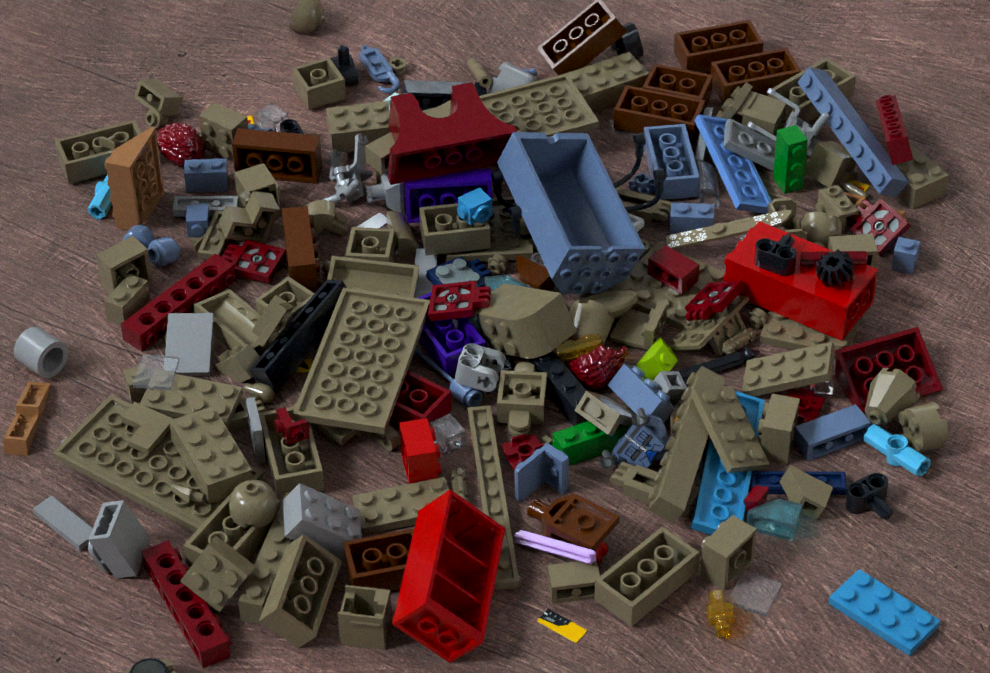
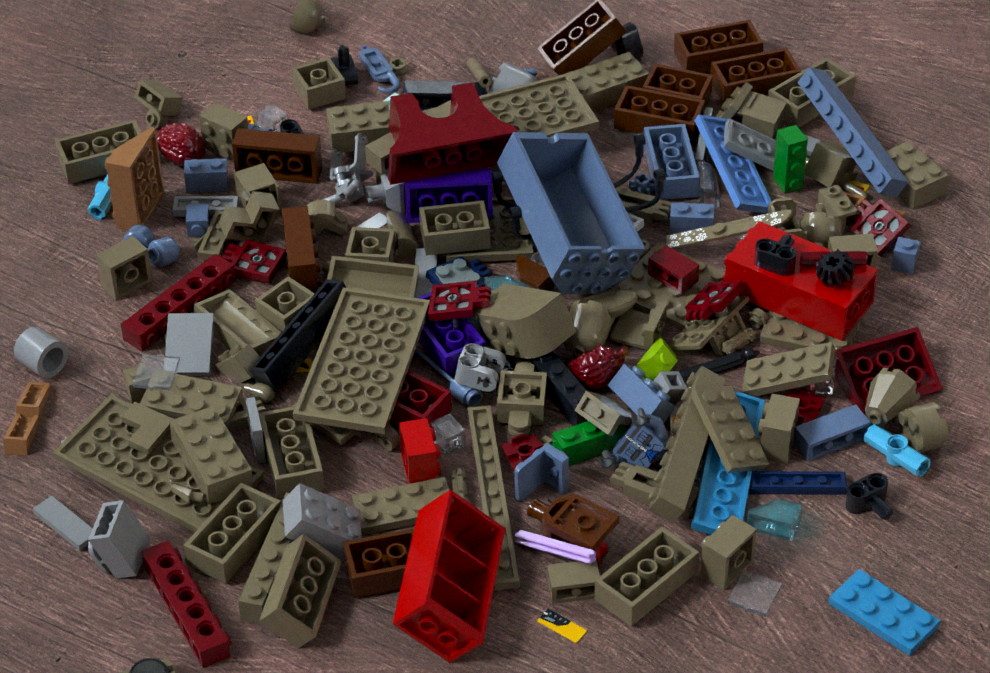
dark tan piece [99,136,116,150] -> none
dark tan brick [104,274,150,325] -> none
dark tan brick [180,535,255,612] -> none
dark tan cylinder [229,480,278,528] -> none
dark tan bracket [252,295,294,347] -> none
dark red bracket [274,407,310,445] -> none
dark tan piece [338,585,392,650] -> none
dark azure brick [457,188,492,226] -> none
dark tan plate [488,254,508,274] -> none
clear yellow plate [556,334,604,361] -> none
clear yellow axle [706,590,734,638] -> none
dark red slope [743,486,769,520] -> none
light grey piece [747,88,829,155] -> none
dark tan slope [780,465,833,520] -> none
dark red brick [875,95,913,165] -> none

